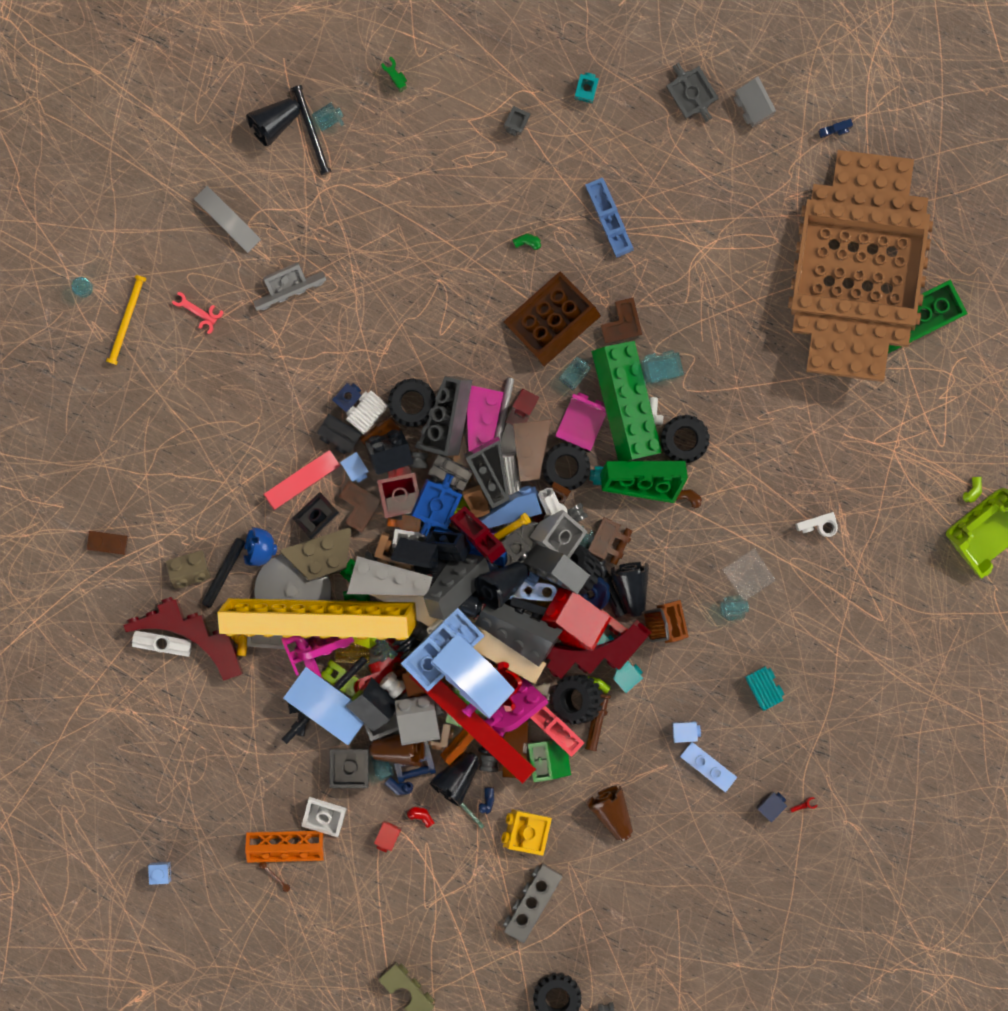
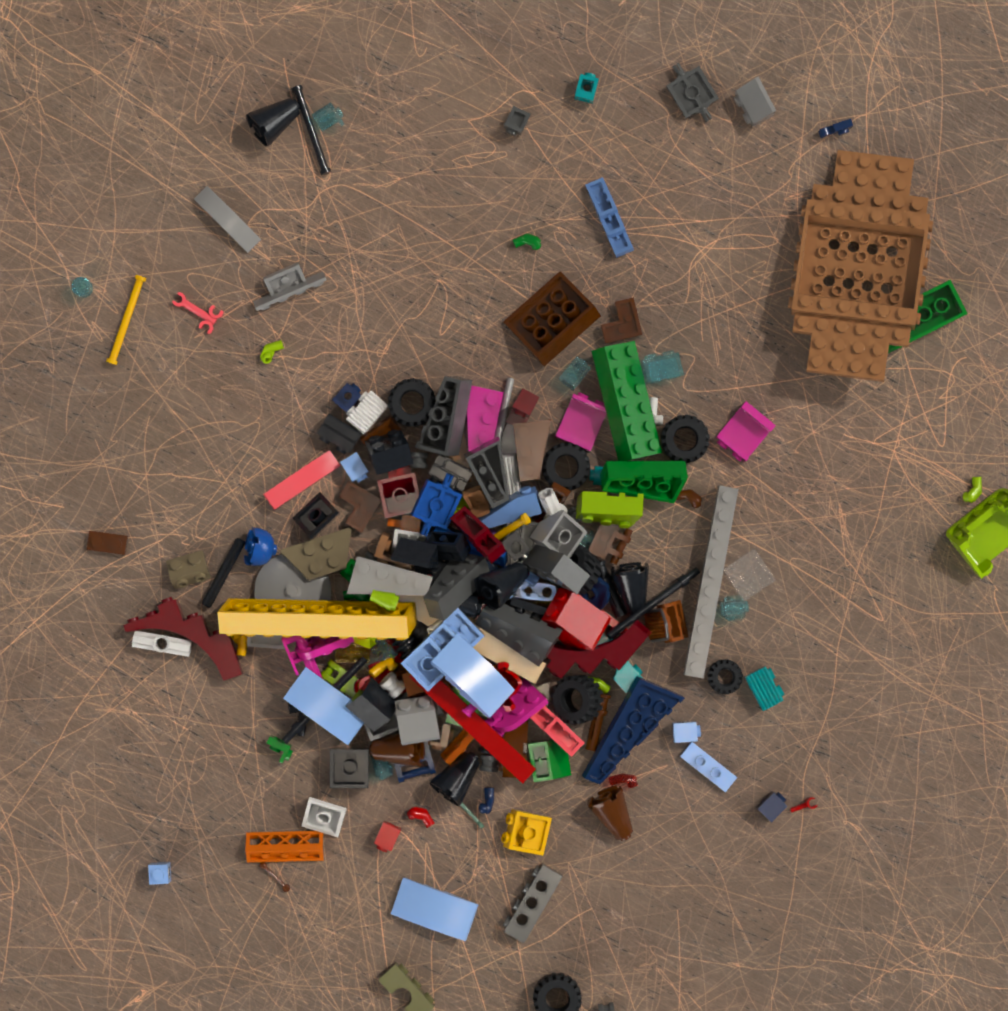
green plate [381,57,407,92] -> none
dark blue arm [384,777,413,795] -> none
white plate [795,512,838,537] -> none
none -> lime arm [260,340,284,364]
none -> green bracket [267,735,293,763]
none -> lime cone [369,590,400,611]
none -> yellow arm [369,658,397,678]
none -> light blue slope [391,878,479,941]
none -> lime wedge [576,491,644,528]
none -> dark blue wing [582,676,685,785]
none -> black bar [606,567,700,639]
none -> clear red arm [609,773,638,788]
none -> light grey brick [683,485,739,679]
none -> black tyre [707,659,743,694]
none -> dark pink panel [715,401,776,462]

